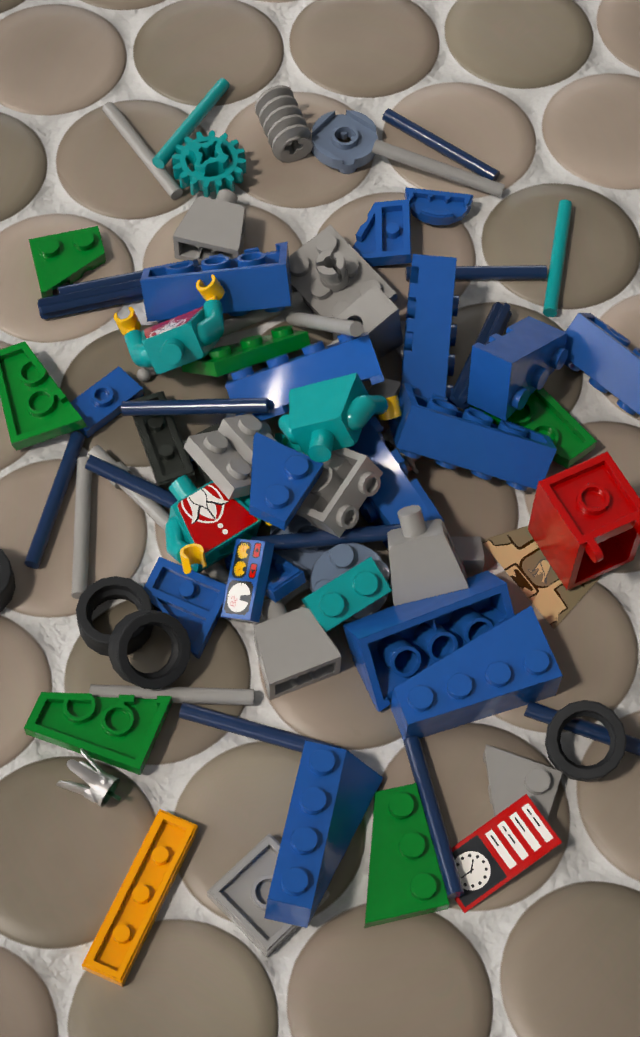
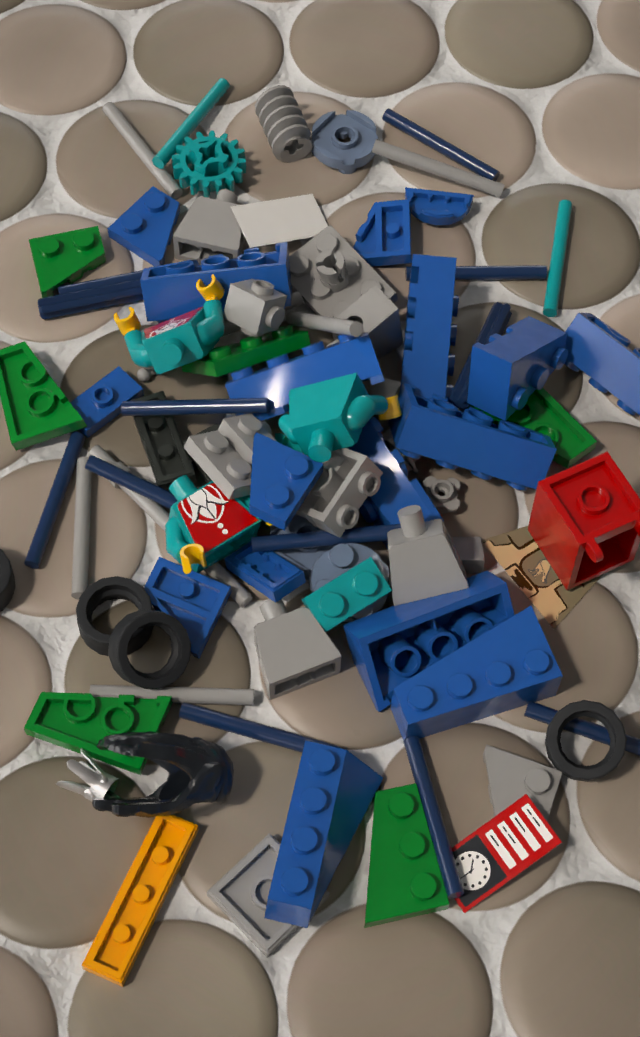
tile [221,539,275,623] -> none
none -> black hair [92,731,234,818]
none -> blue wing [108,186,180,266]
none -> light grey brick [223,279,287,337]
none -> white sticker [230,194,328,248]
none -> light grey plate [423,476,461,514]

